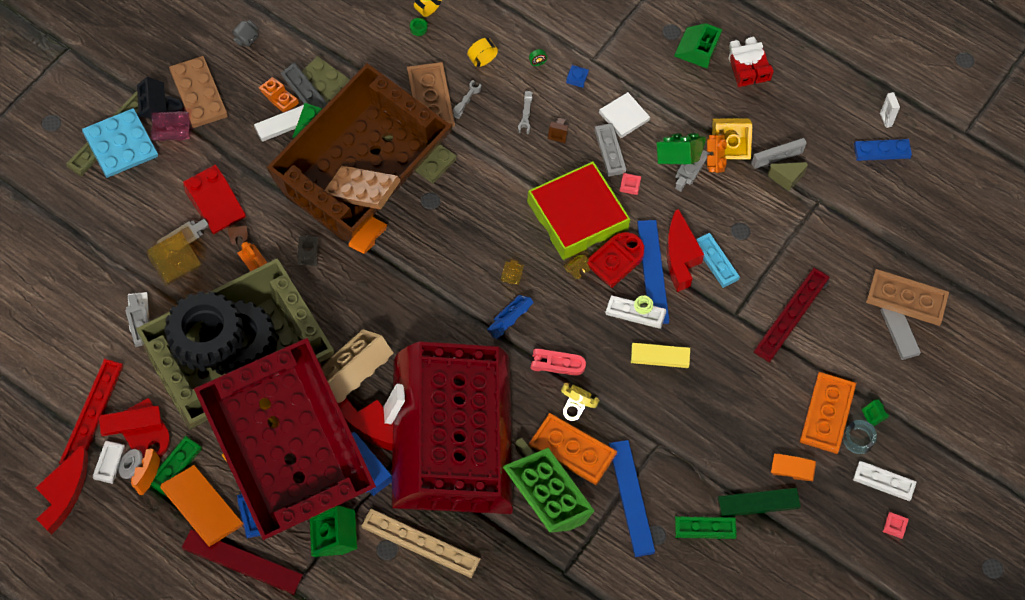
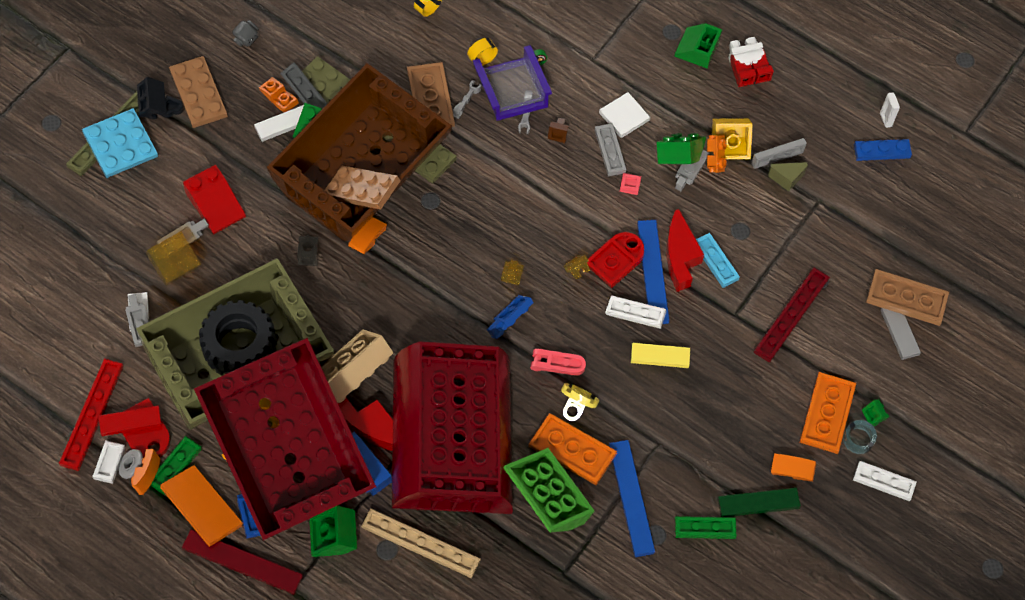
red slope [36,445,88,535] -> none
clear pink bracket [151,112,190,141] -> none
black tyre [165,291,245,371] -> none
reddish brown tile [228,225,248,245] -> none
orange hinge [237,242,268,272] -> none
white tile [383,384,405,424] -> none
green tile [410,18,428,36] -> none
olive tile [515,437,534,458] -> none
red tile [527,162,630,260] -> none
blue plate [566,65,589,88] -> none
yellowish green plate [634,296,653,314] -> none
coral tile [883,512,909,539] -> none
none -> piece [472,45,552,121]

